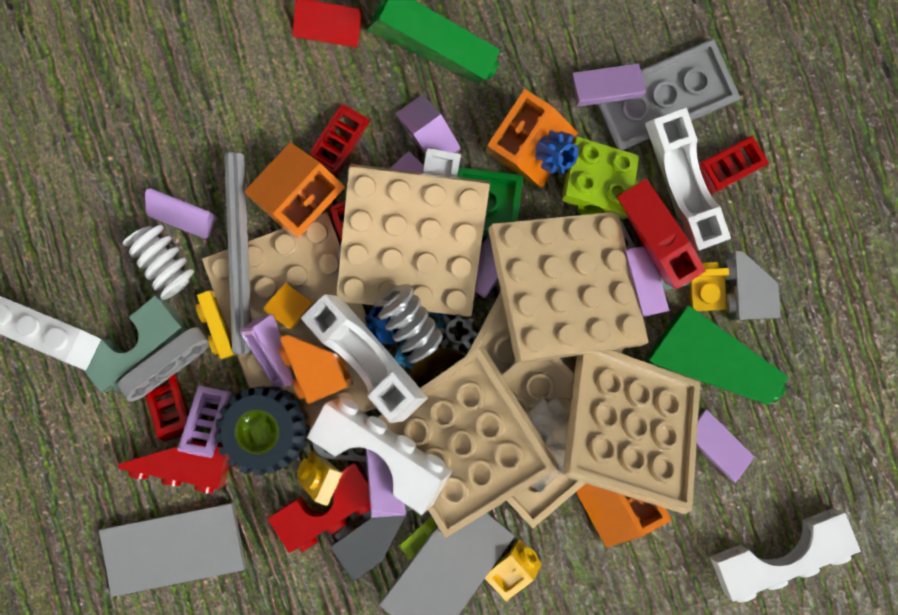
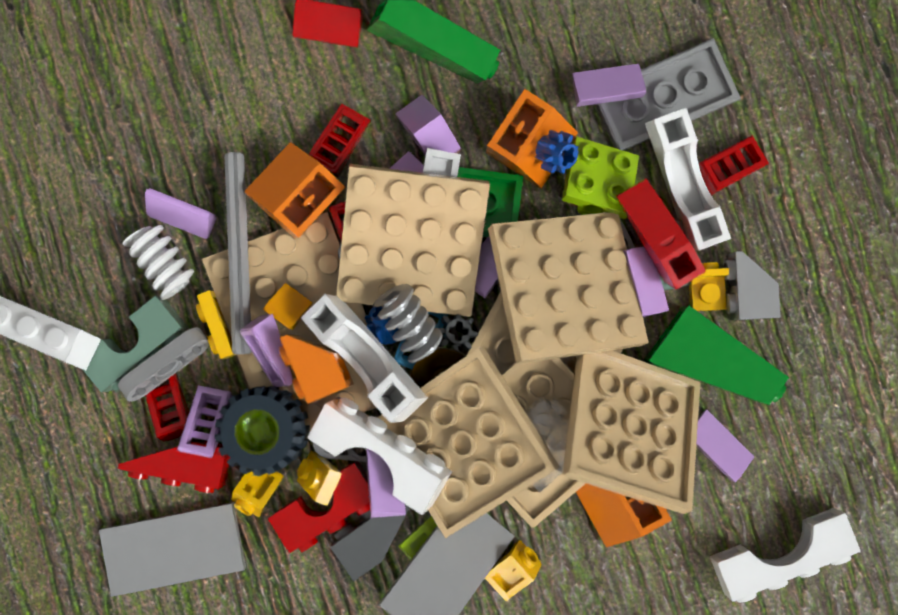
none -> yellow bracket [231,471,284,517]

